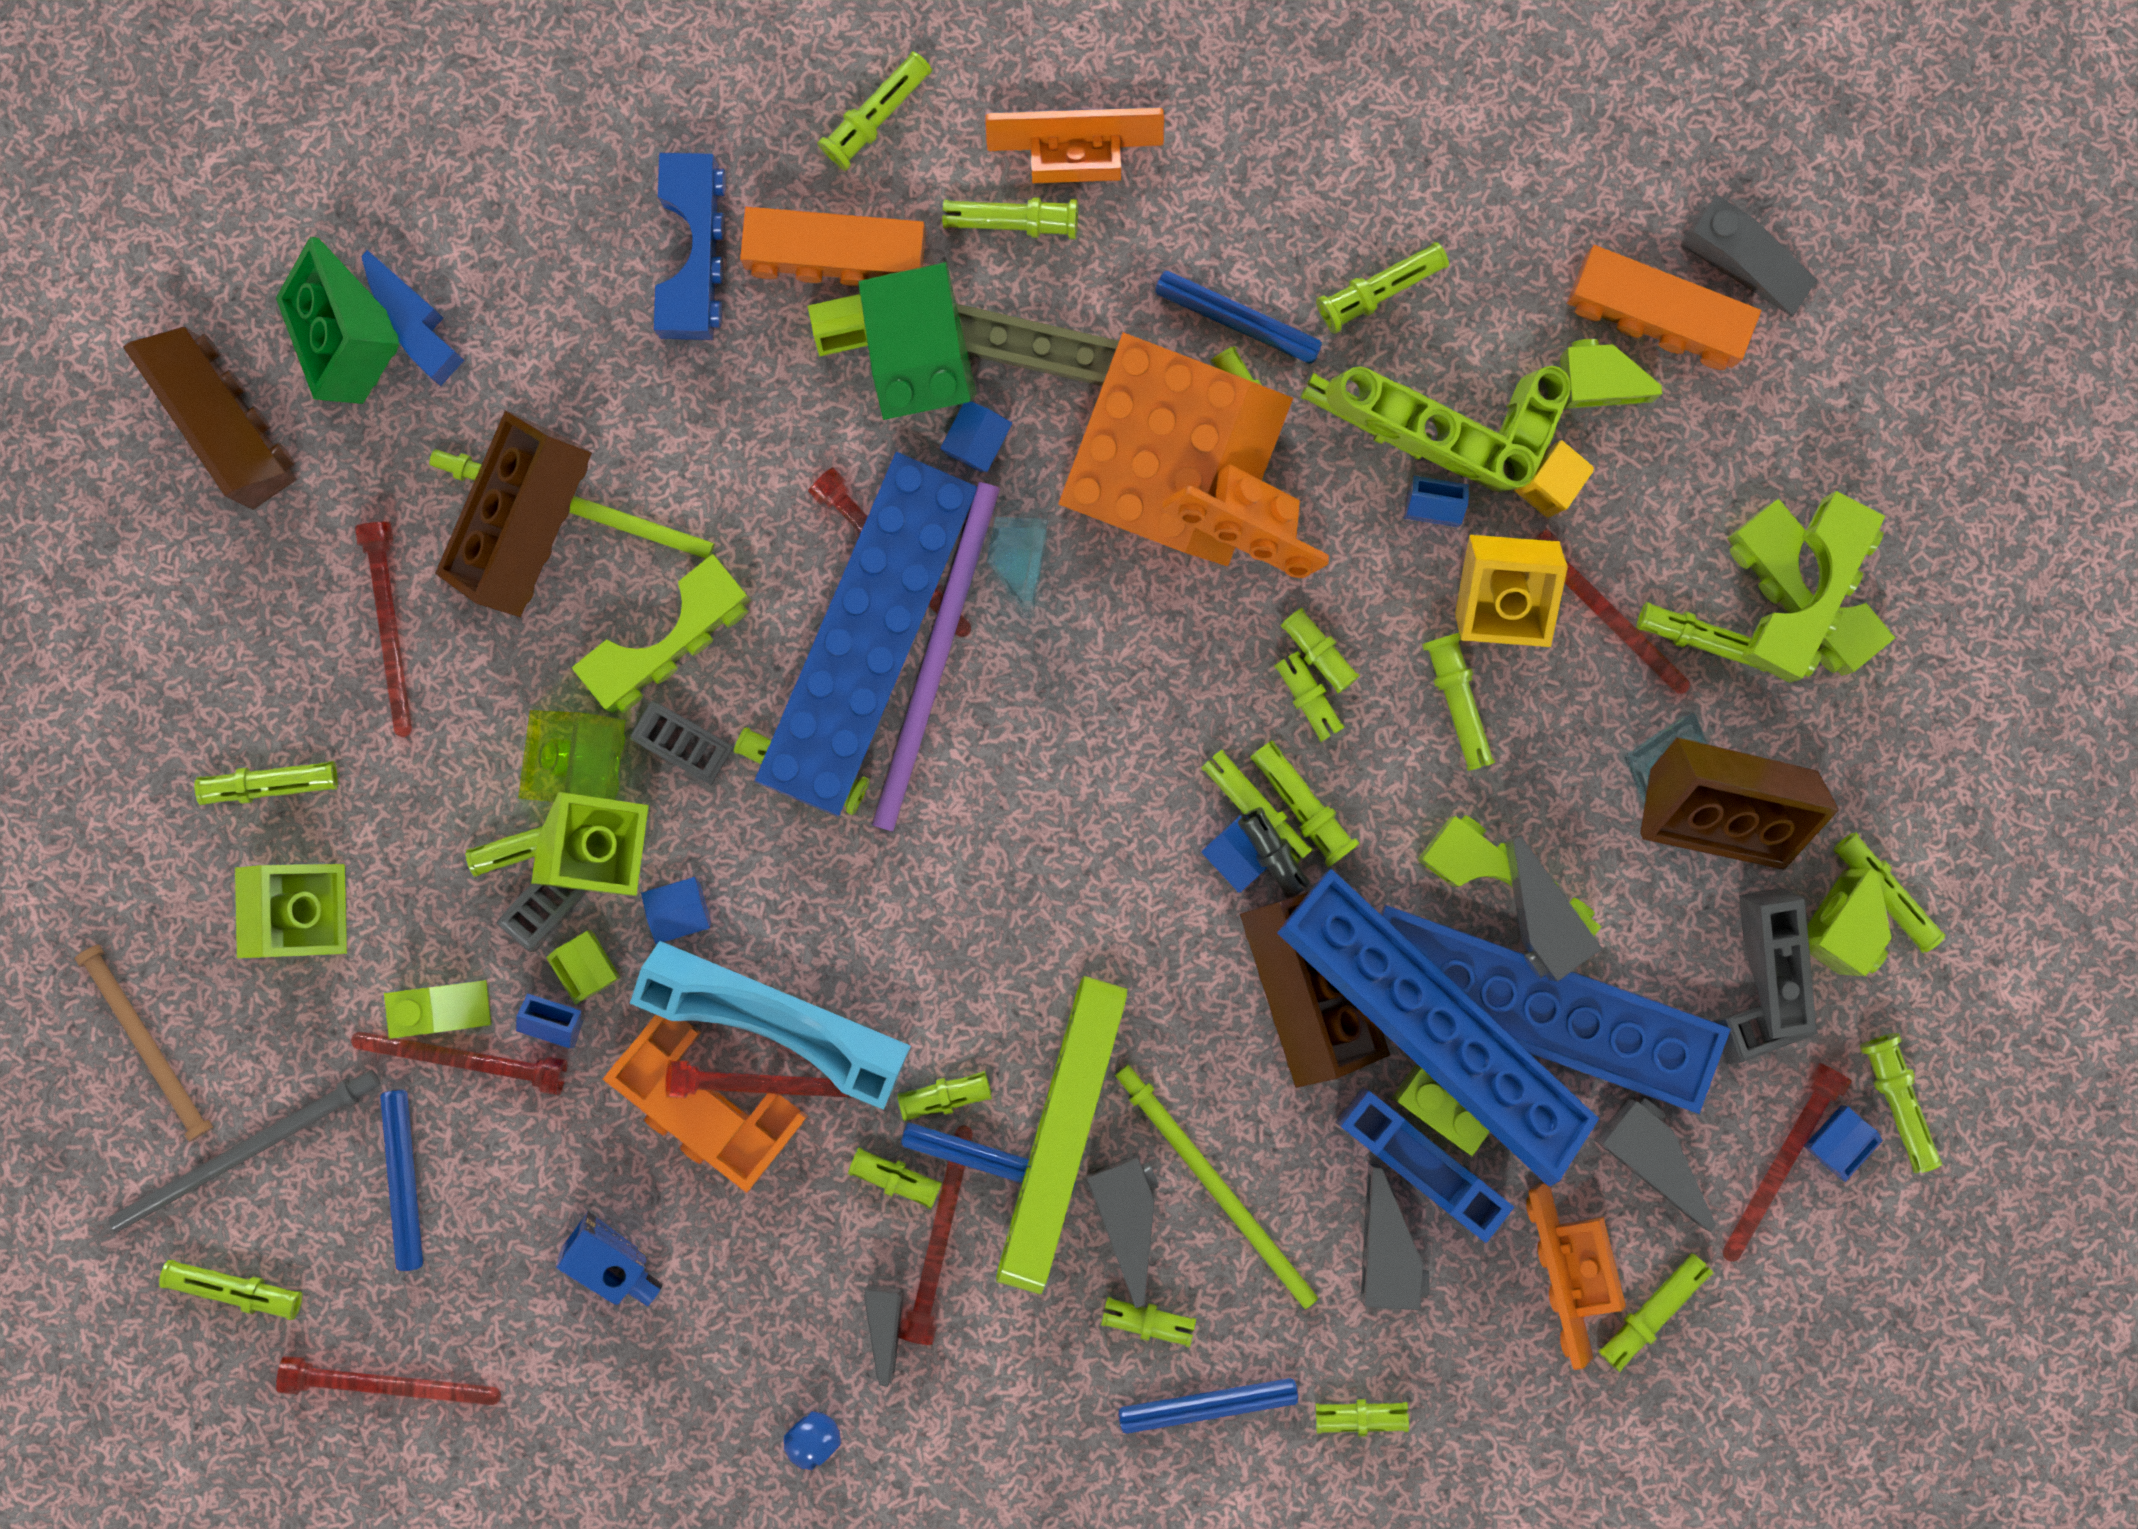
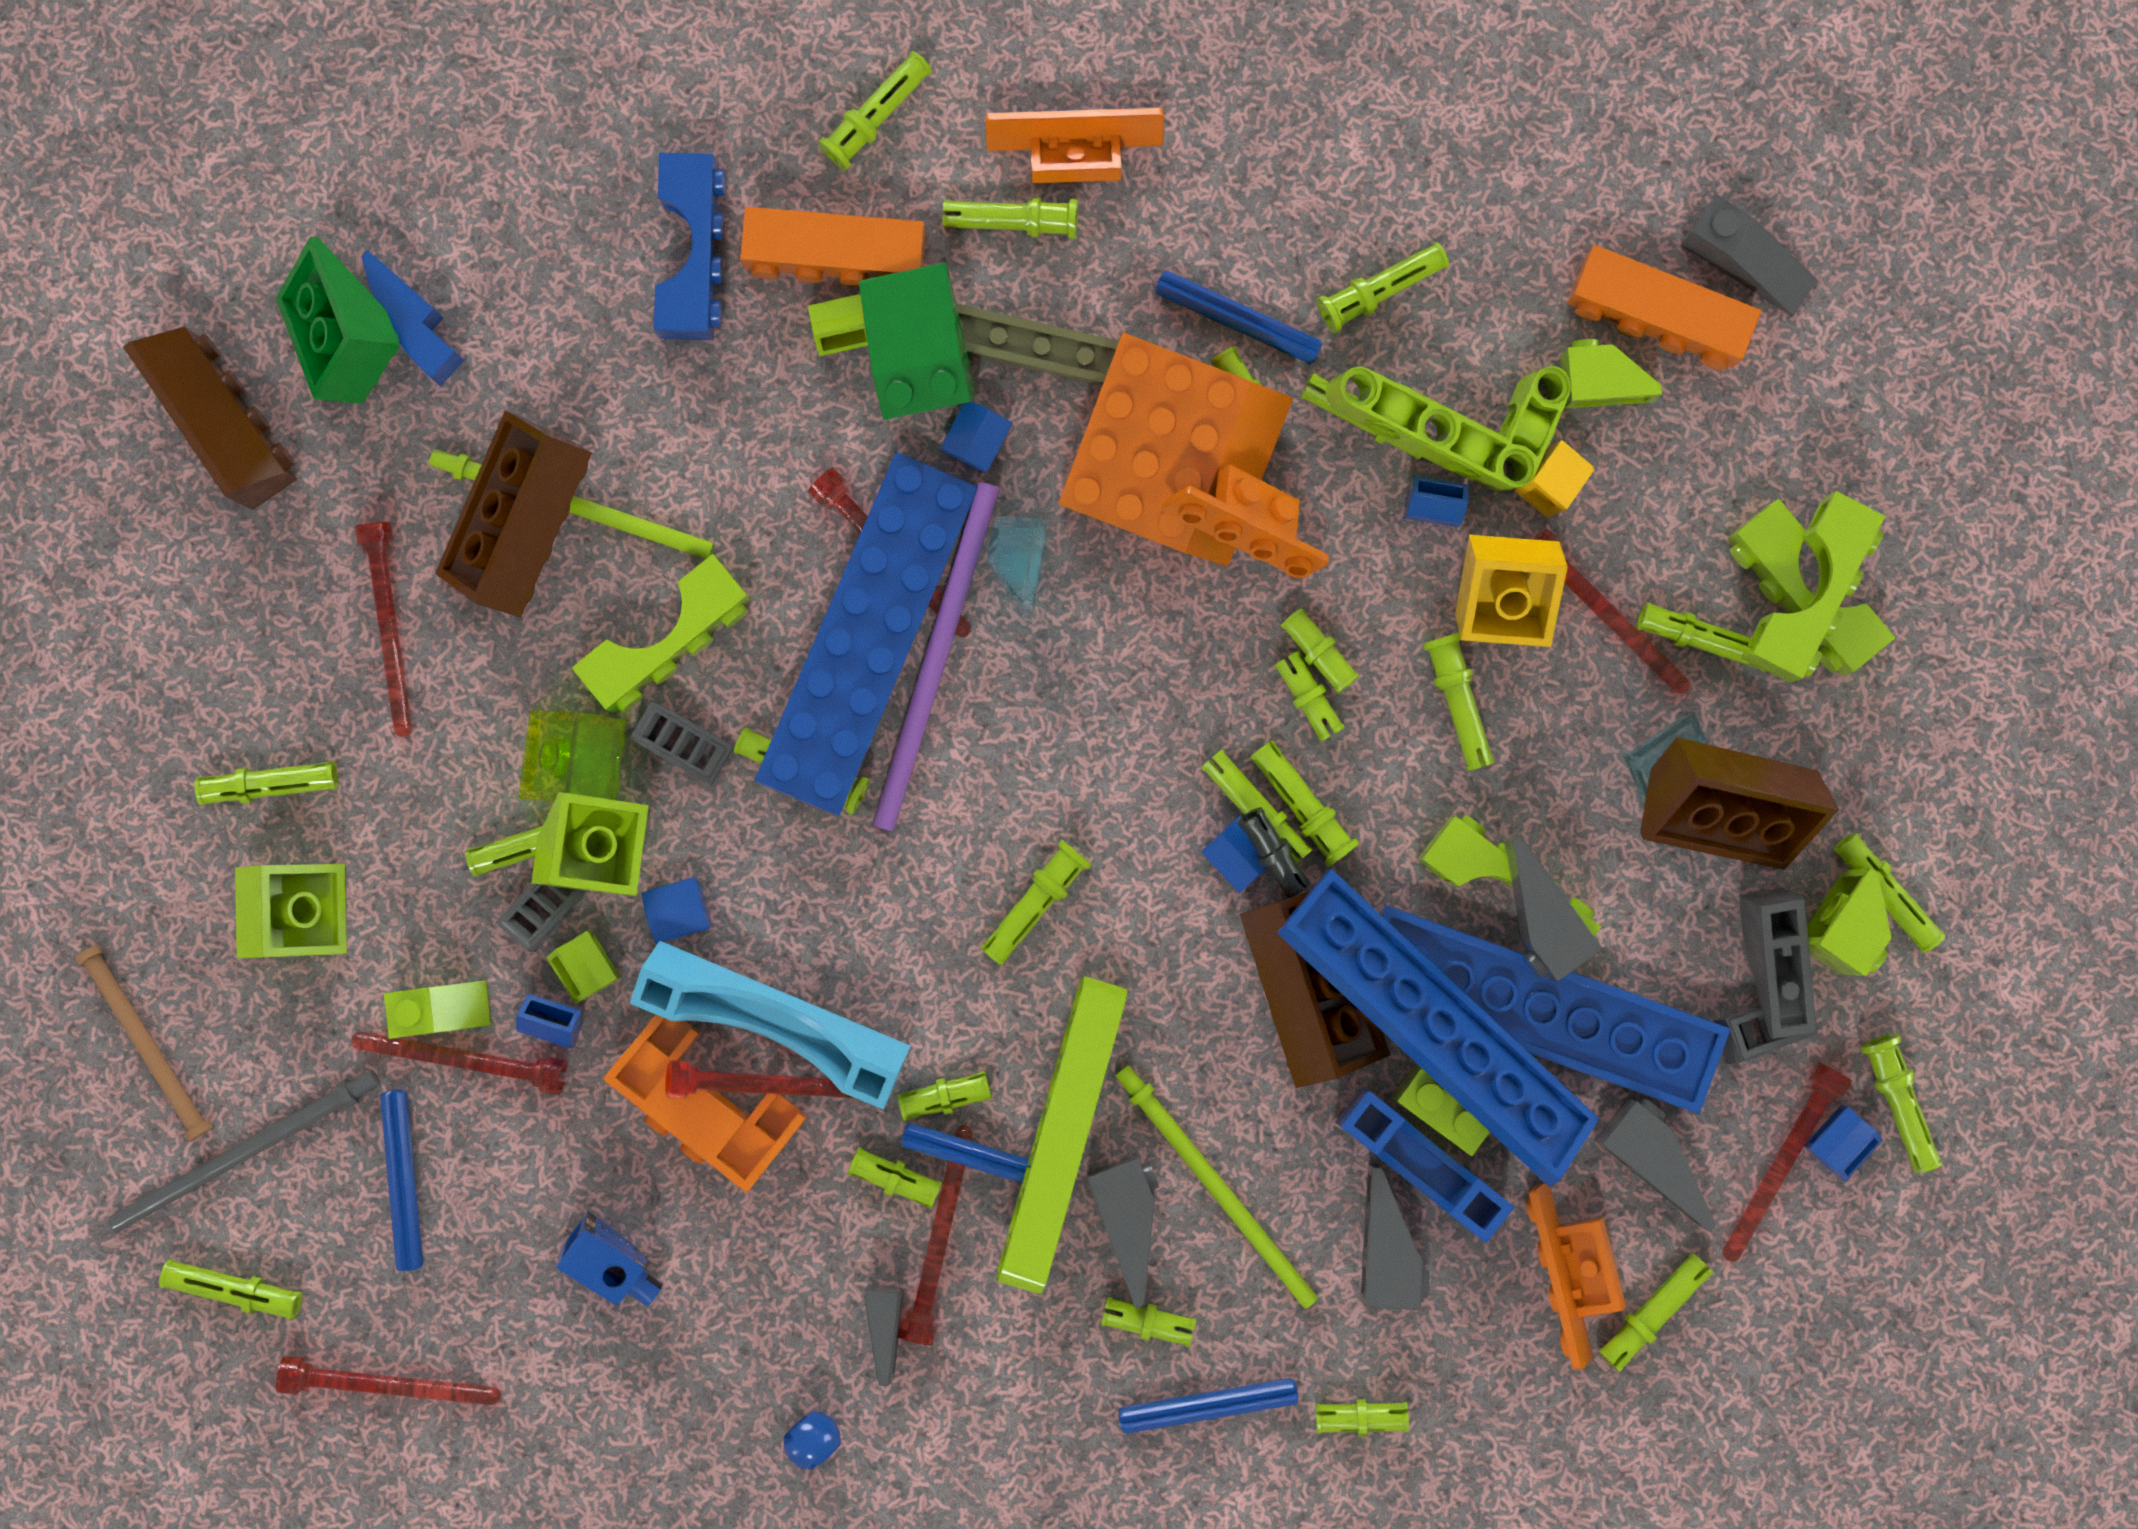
none -> lime pin [980,839,1093,966]

